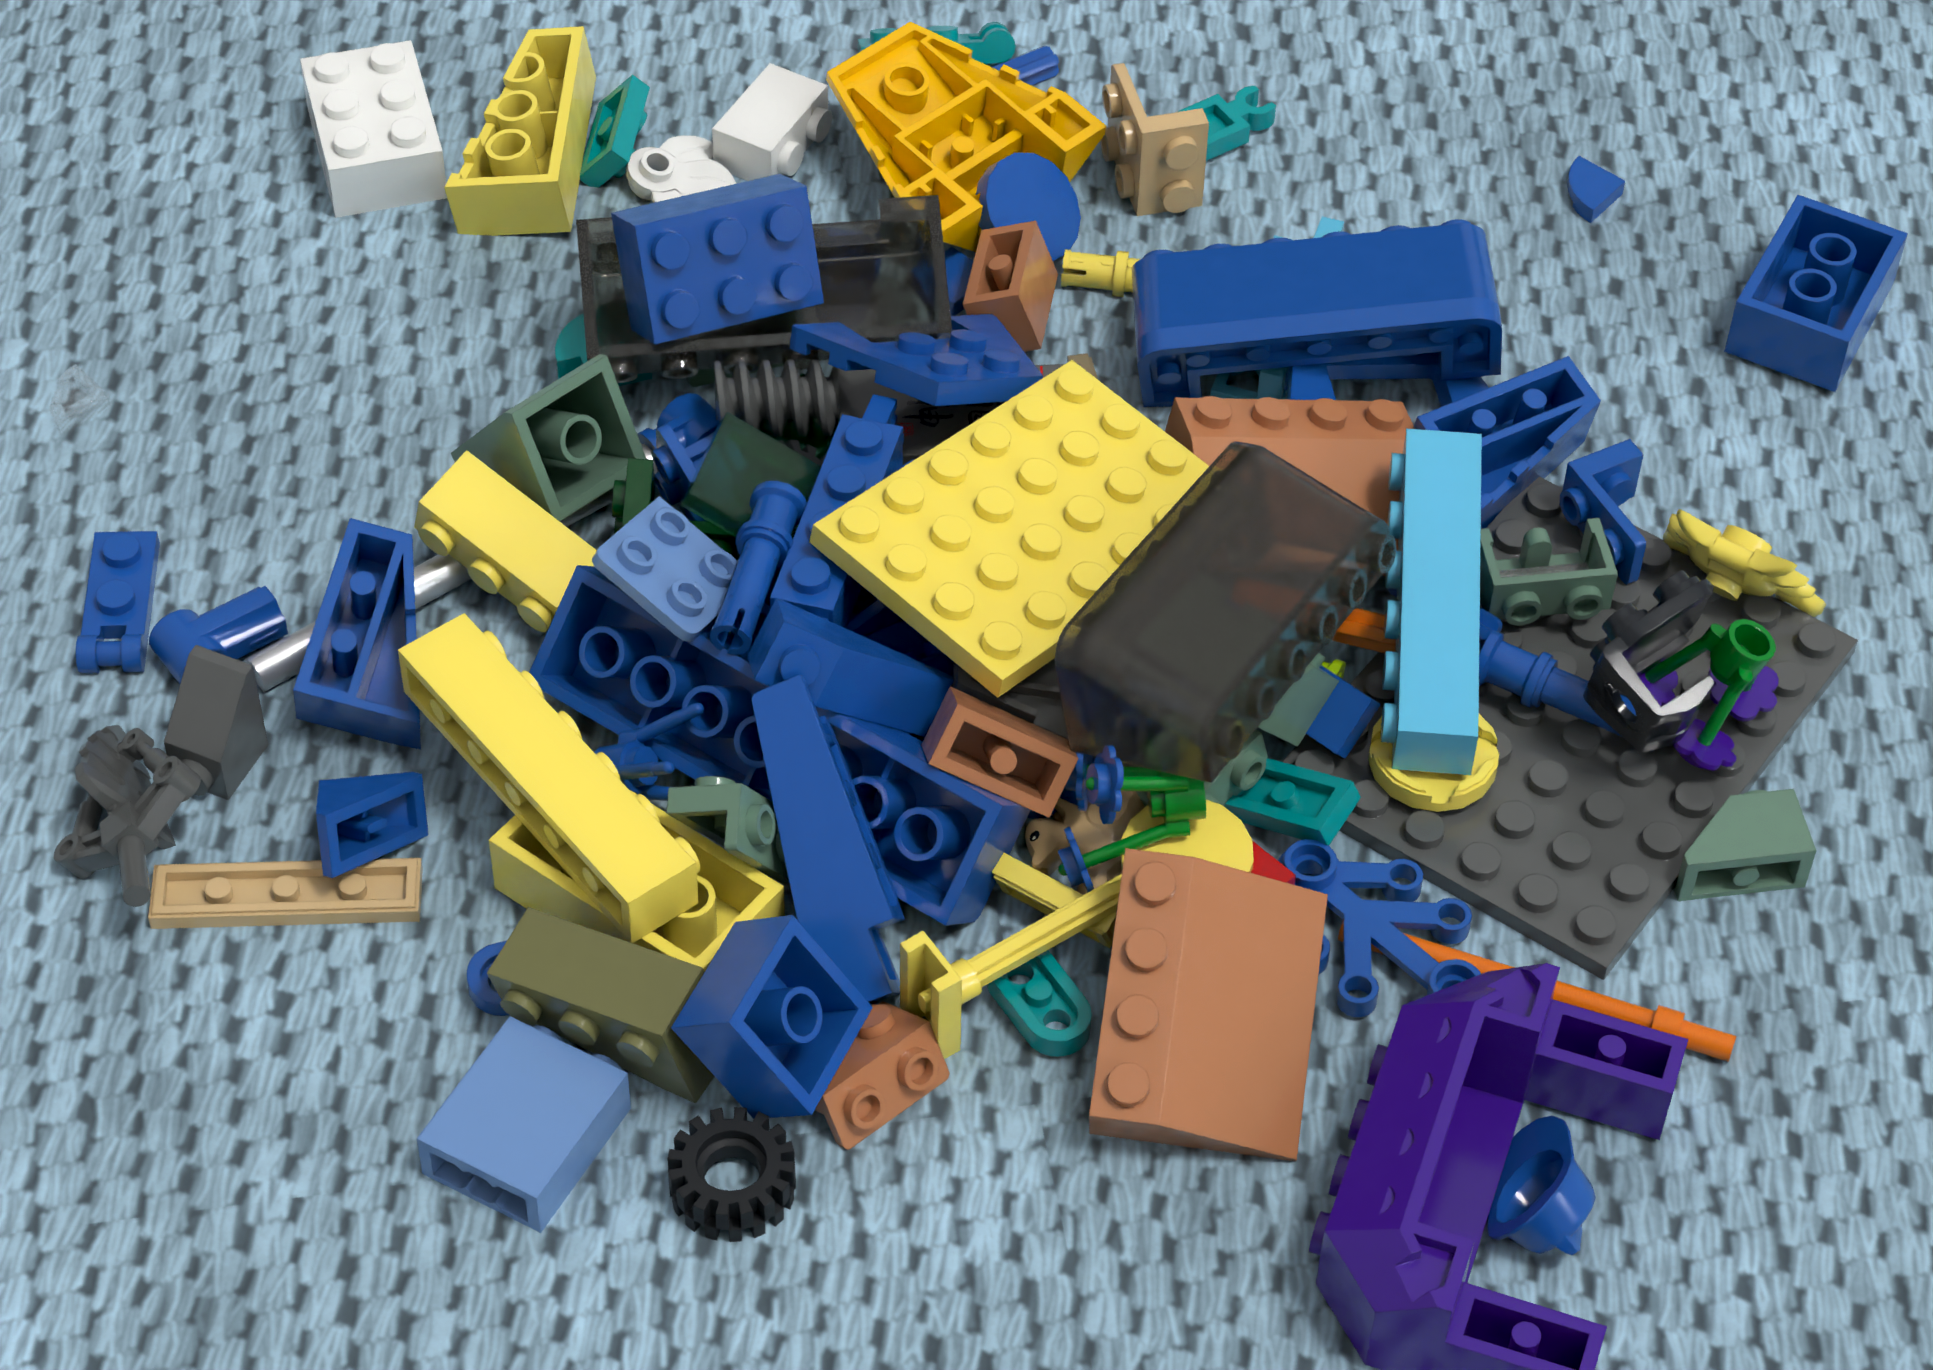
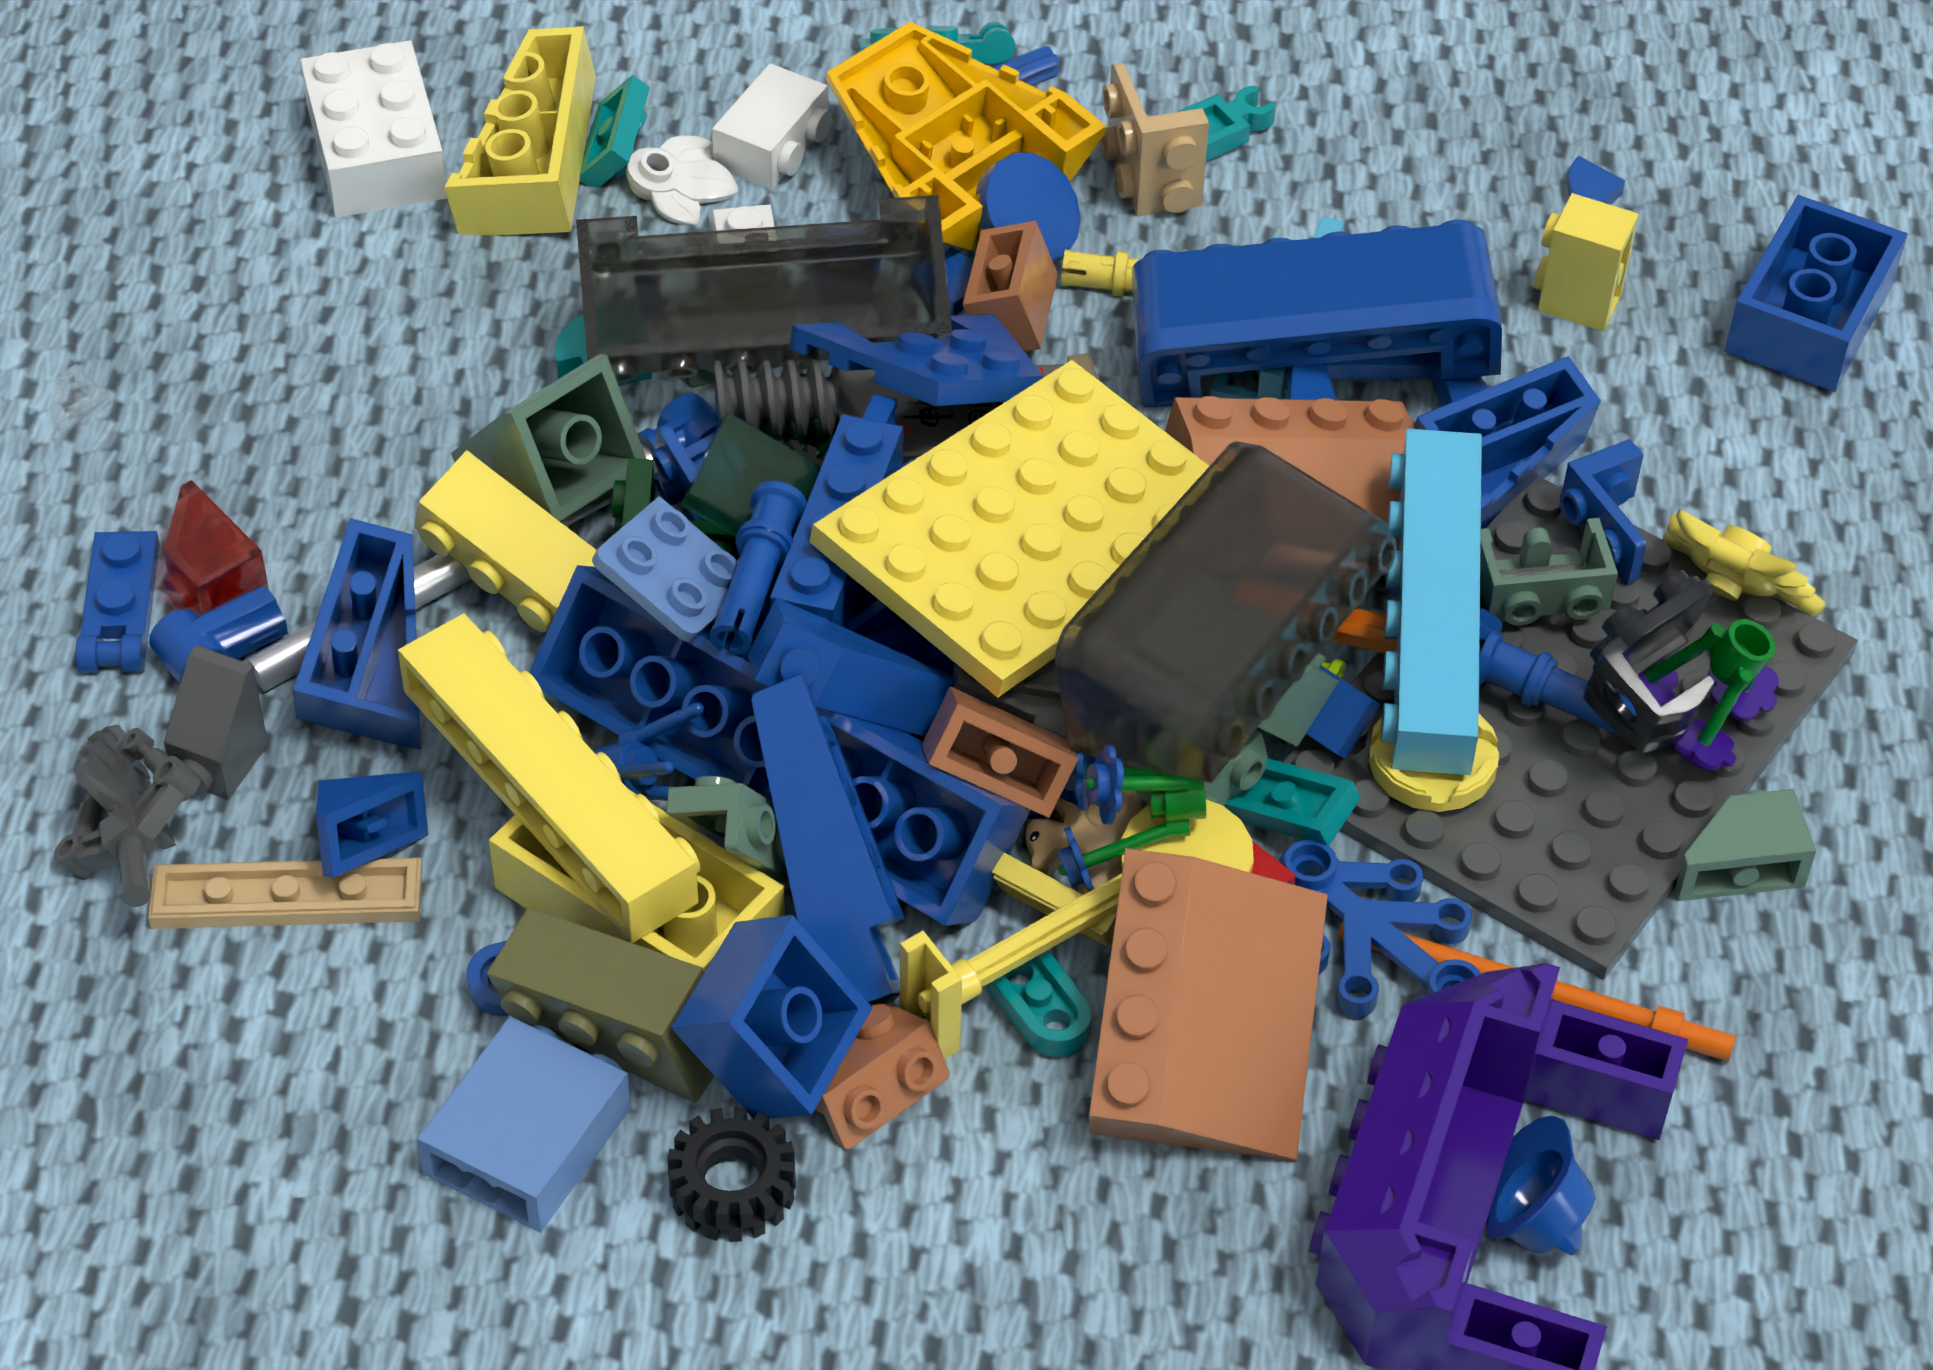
blue brick [611,174,824,345] -> none
none -> clear red slope [163,480,269,616]
none -> light yellow brick [1533,193,1639,332]

